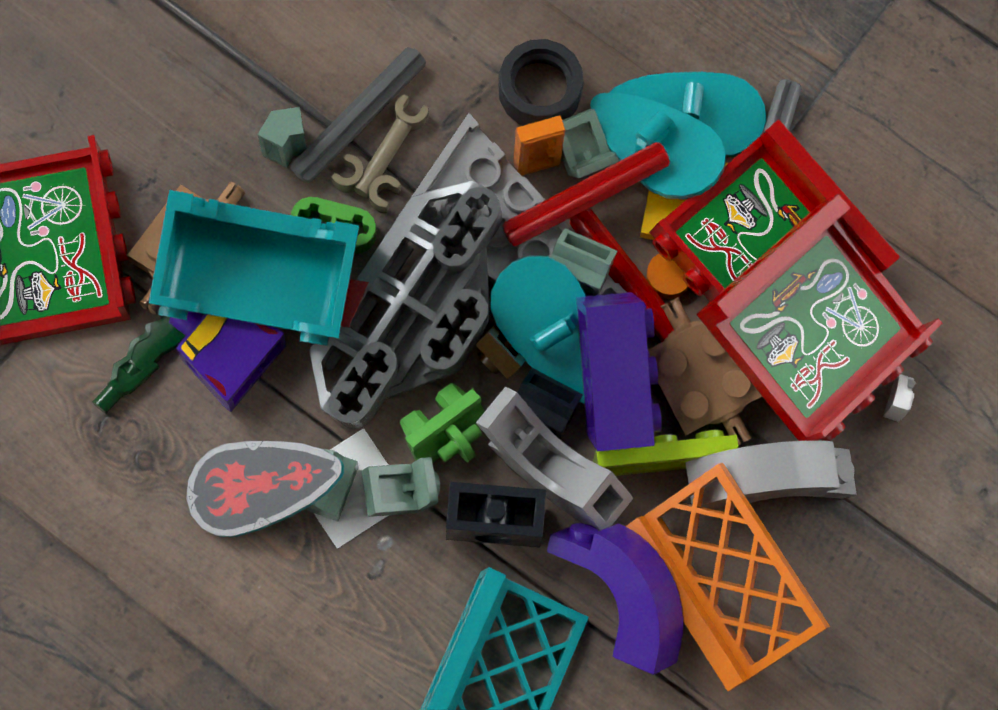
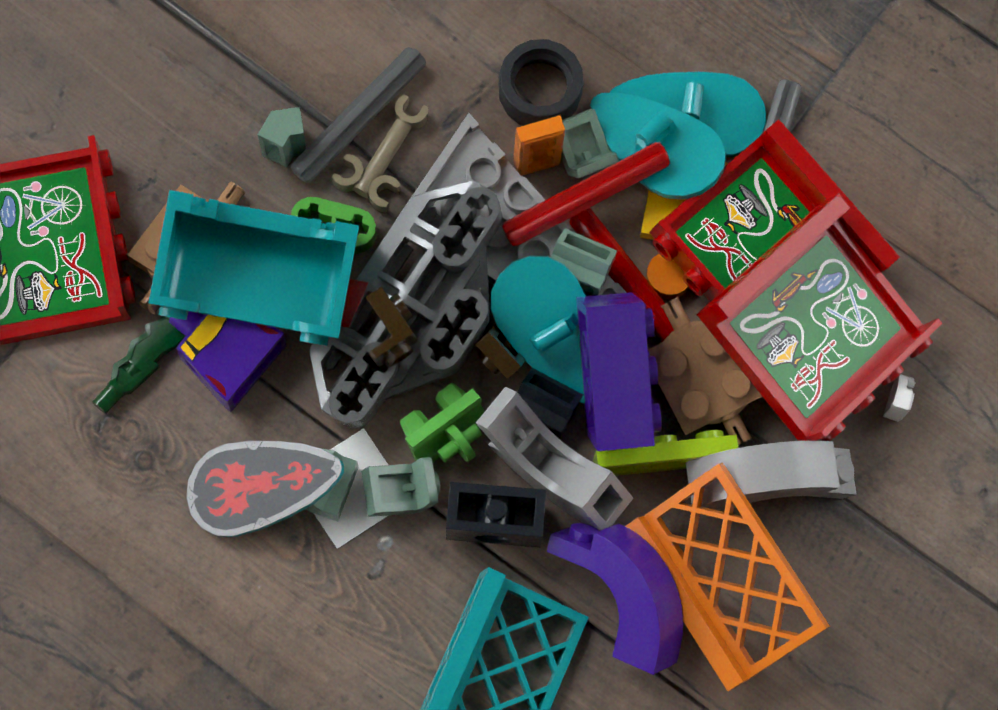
none -> dark brown bracket [366,286,418,367]

